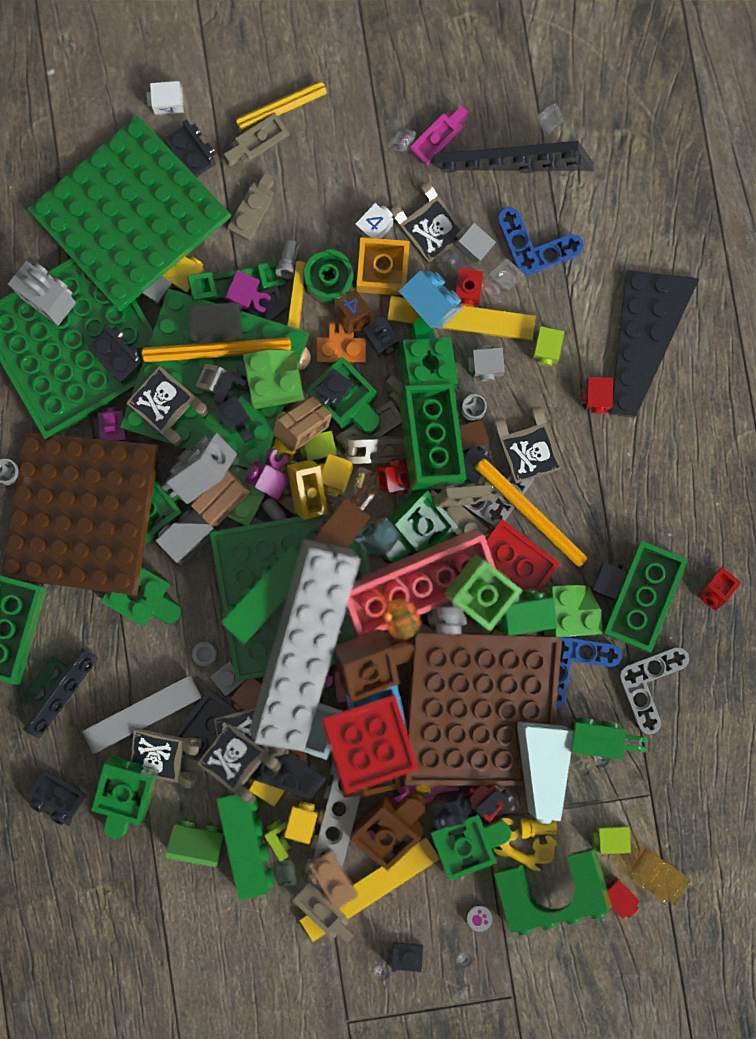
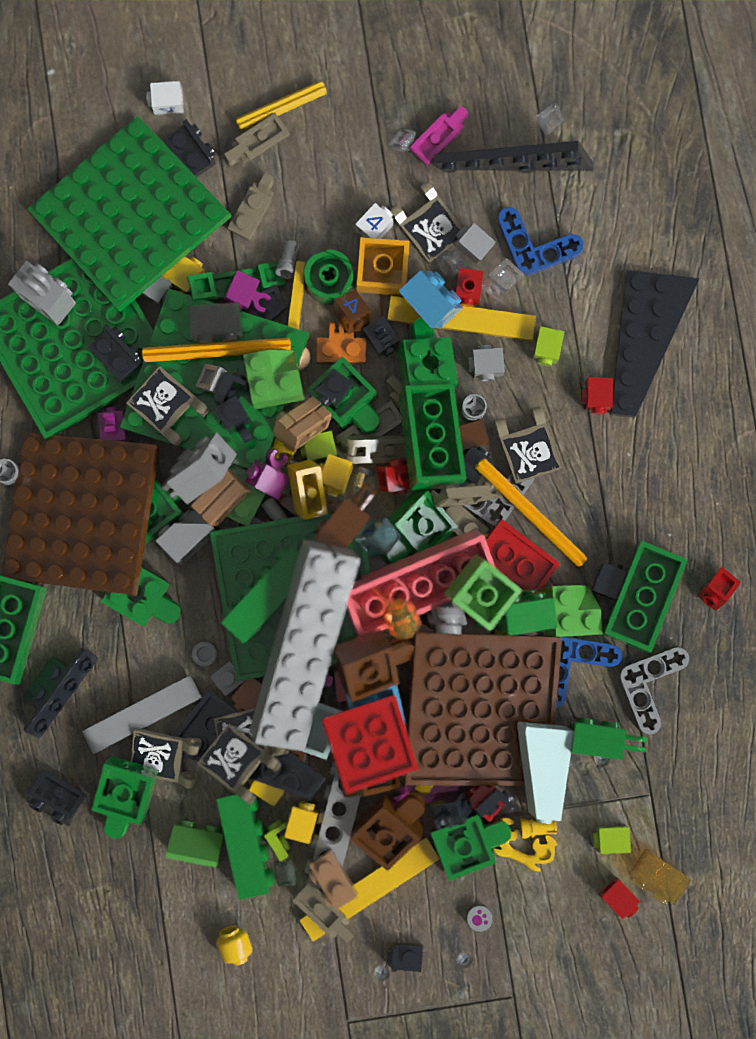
green arch [494,847,612,935] -> none
none -> yellow head [216,925,253,966]

